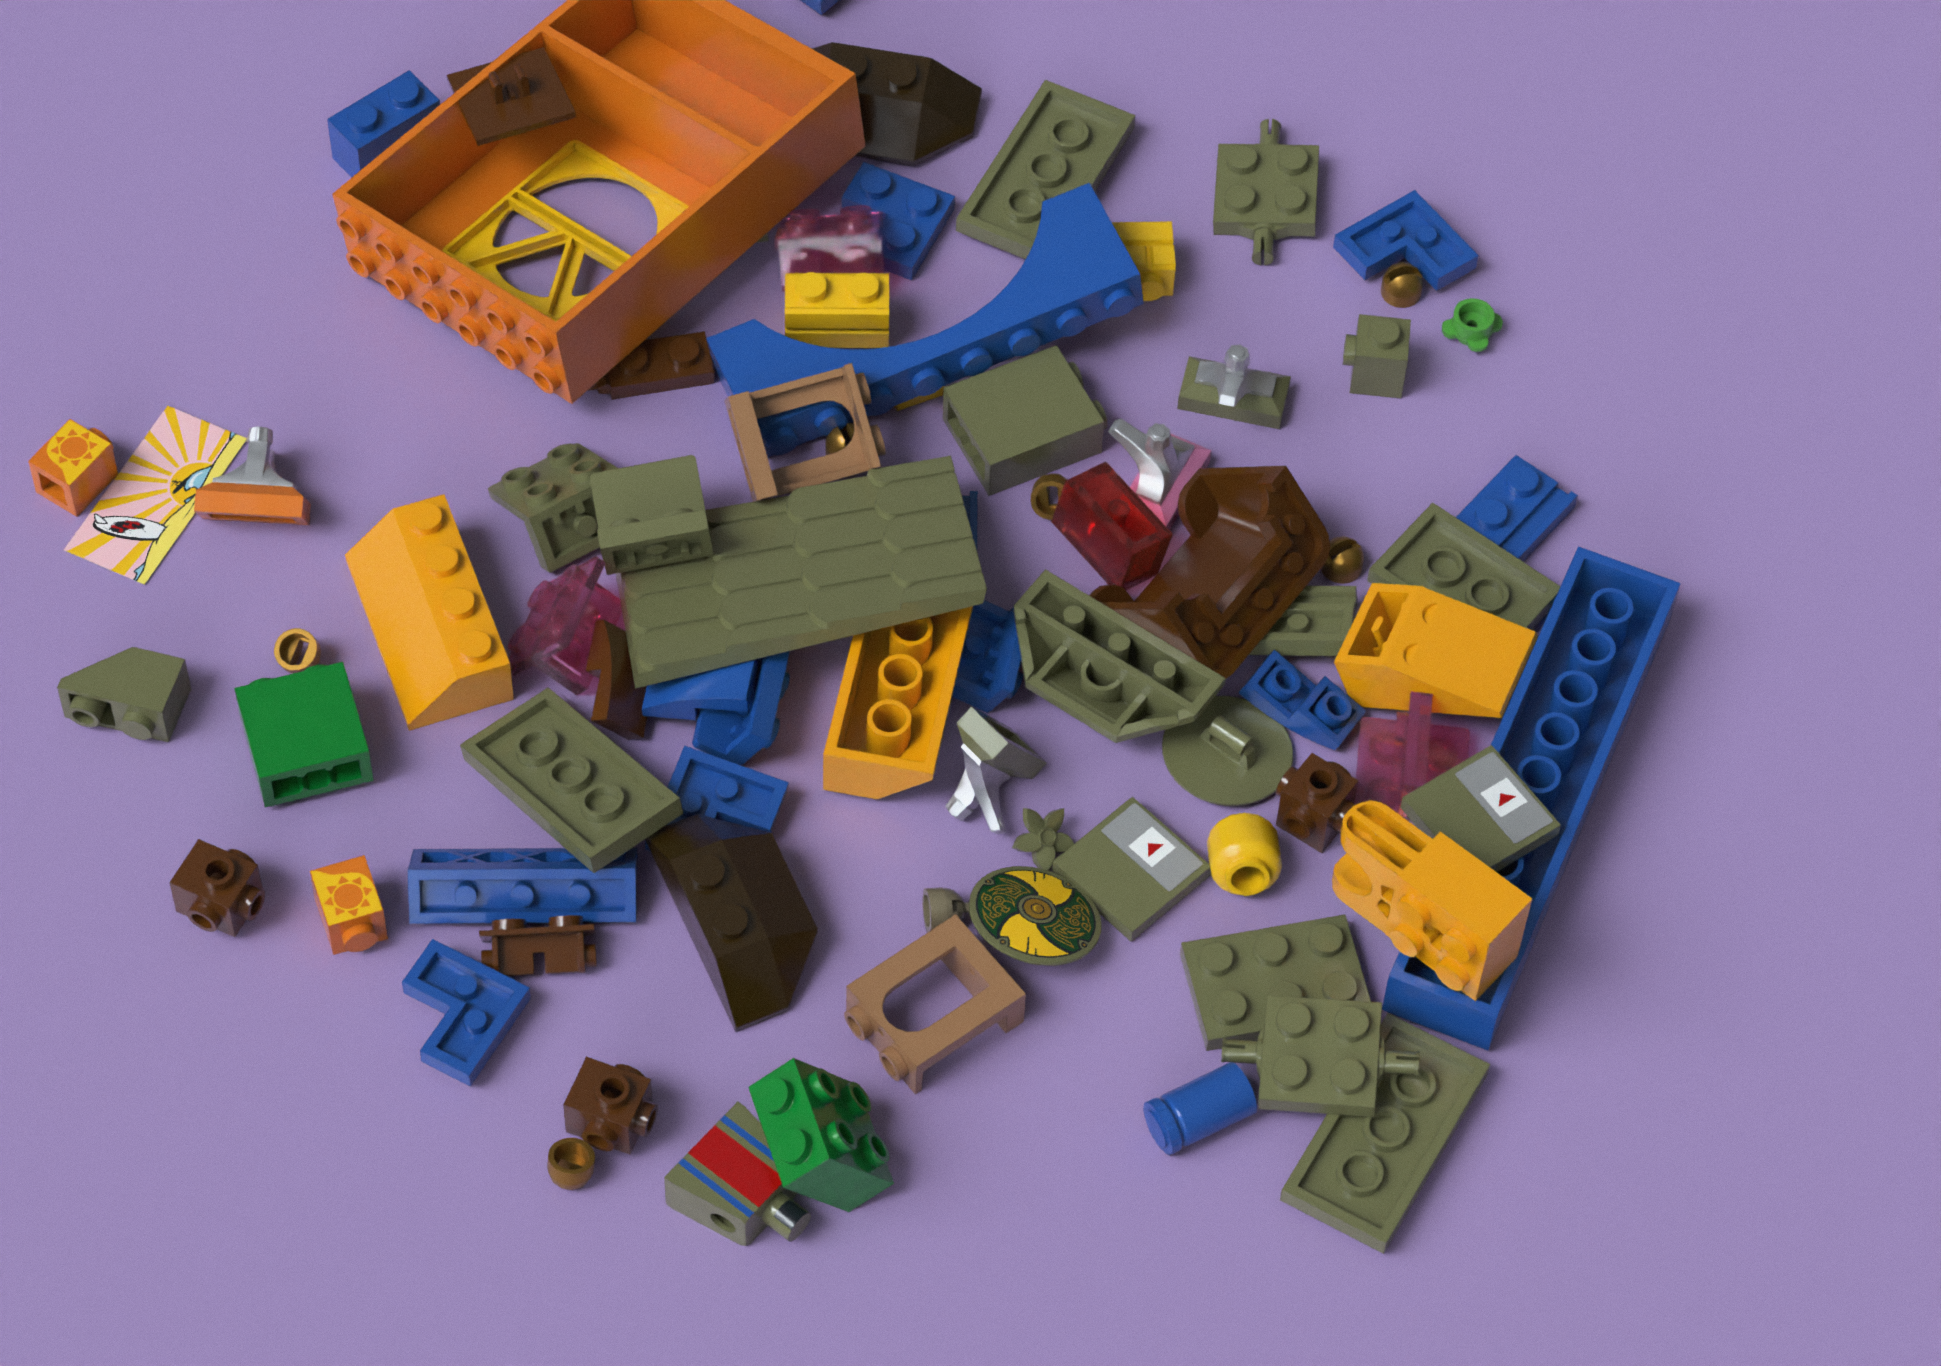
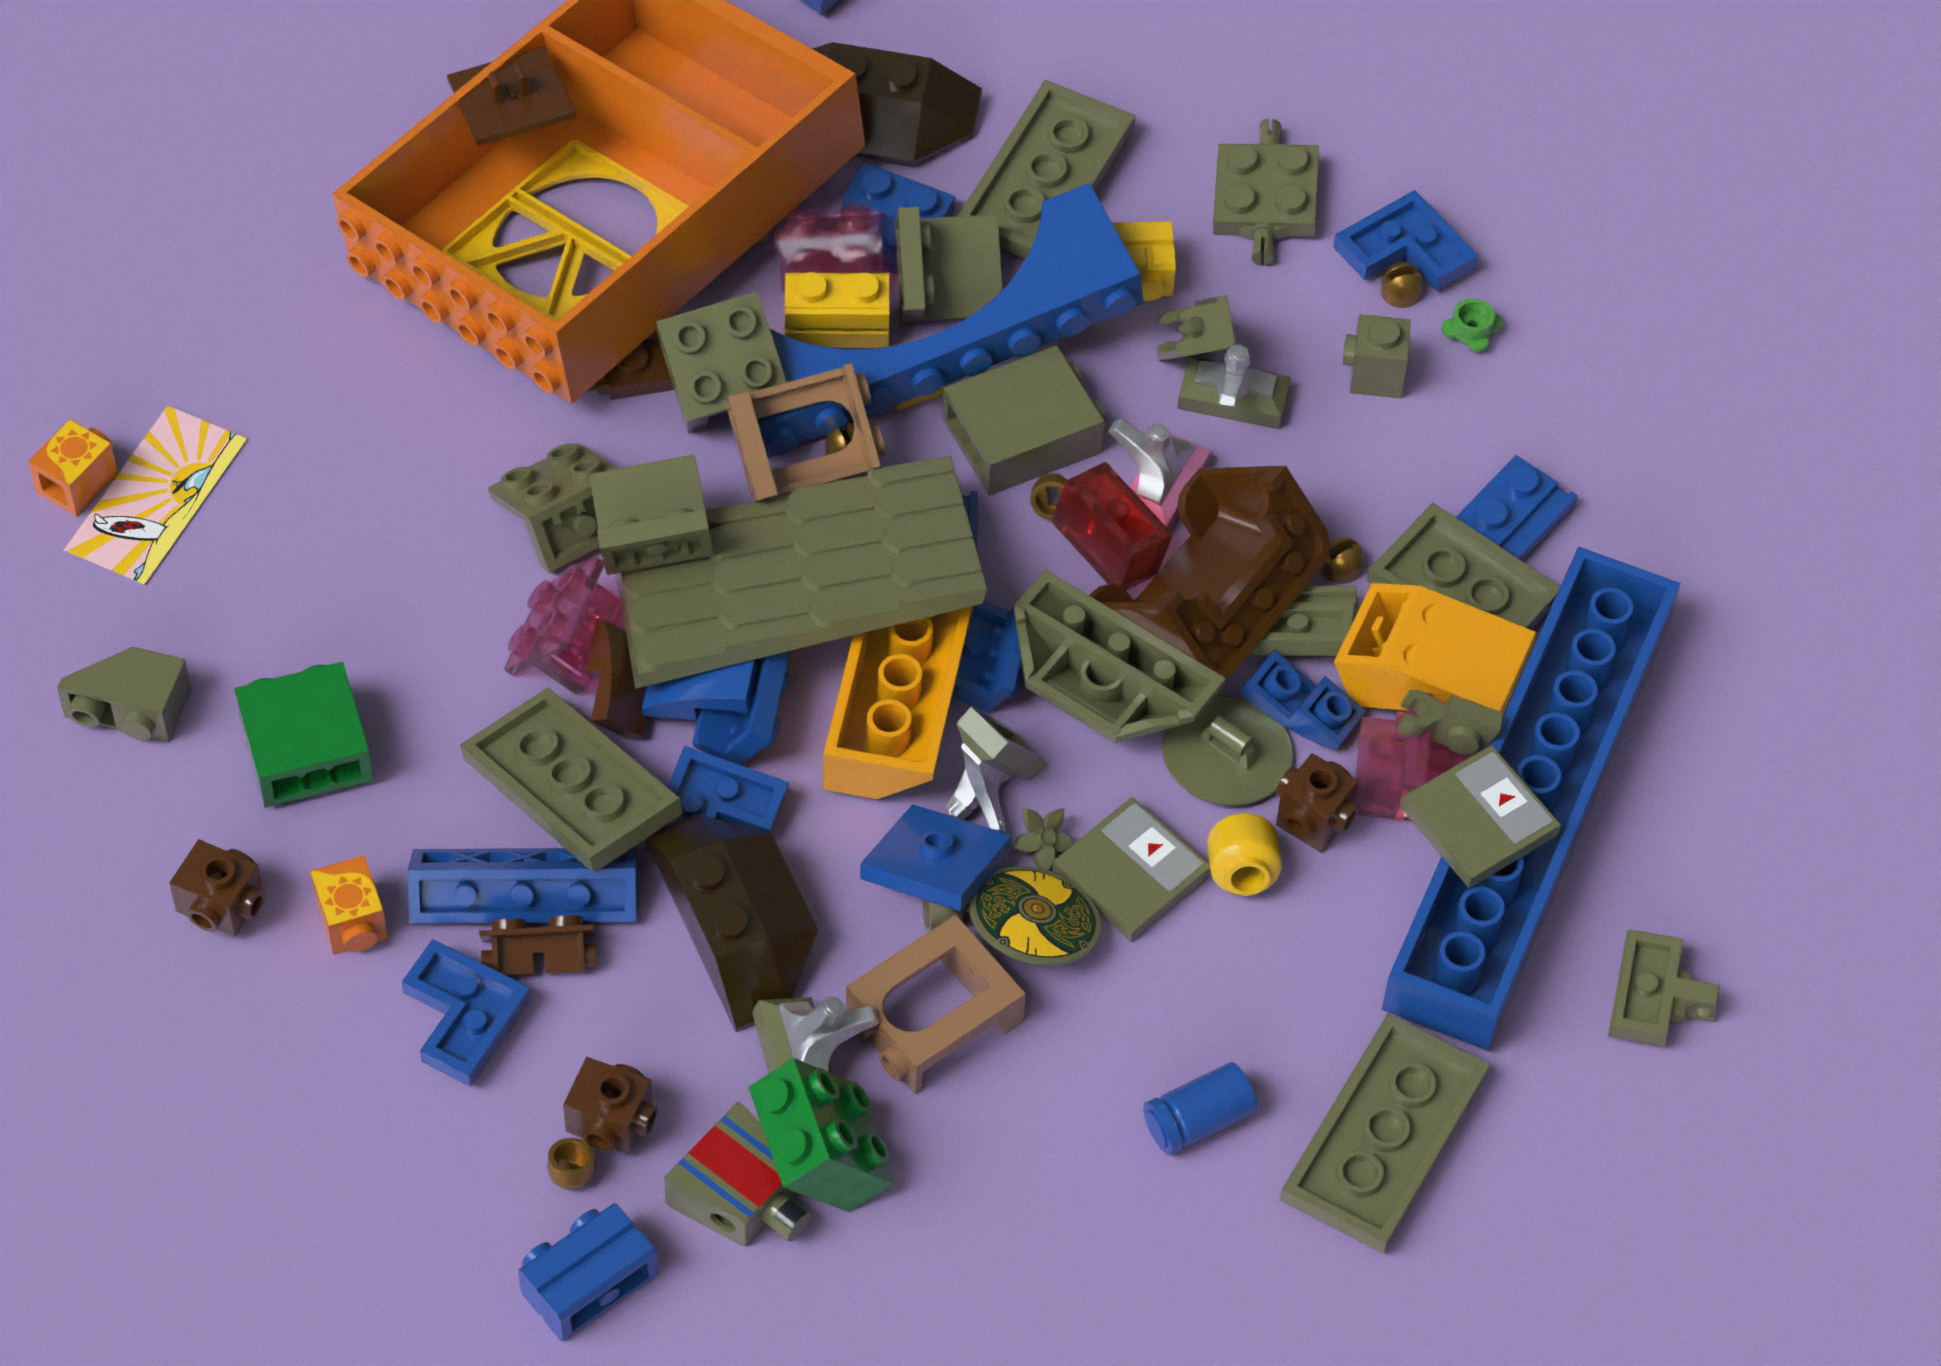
orange piece [194,426,311,525] -> none
pearl gold hinge [274,628,321,674] -> none
blue brick [327,70,440,178] -> none
light orange slope [345,494,514,731] -> none
olive plate [1180,914,1371,1051] -> none
olive plate [1221,995,1420,1117] -> none
light orange brick [1332,800,1532,1001] -> none
none -> blue brick [518,1203,658,1341]
none -> olive bracket [656,292,787,433]
none -> flat silver piece [752,996,879,1074]
none -> blue plate [860,804,1012,911]
none -> olive bracket [894,207,1003,323]
none -> olive hinge [1156,295,1236,360]
none -> olive plate [1396,690,1503,756]
none -> olive hinge [1608,929,1719,1047]

